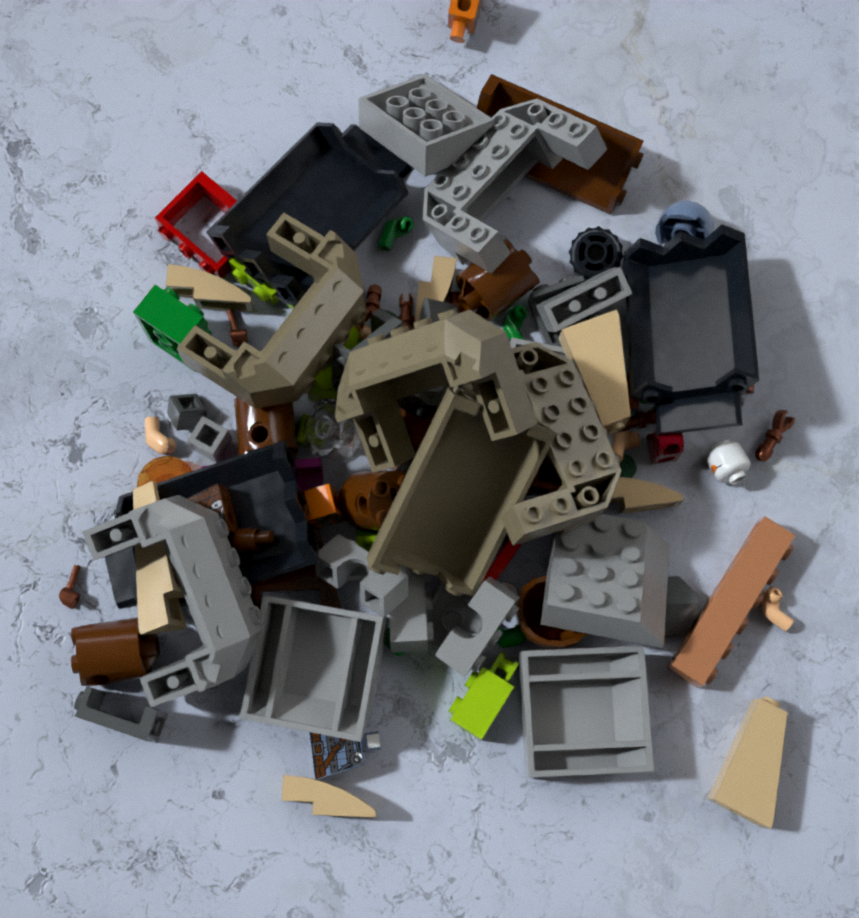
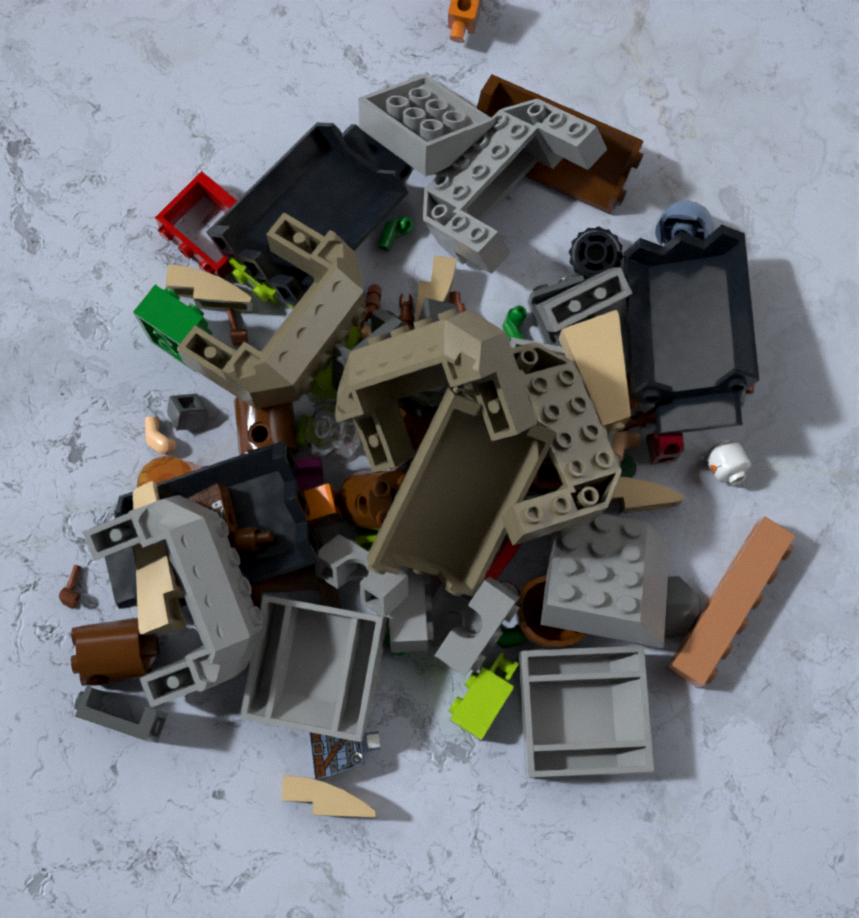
light grey brick [187,416,232,463] -> none
reddish brown cylinder [456,238,540,321] -> none
tan slope [707,696,788,829] -> none
copper piece [755,410,795,462] -> none
light nougat arm [761,587,794,632] -> none

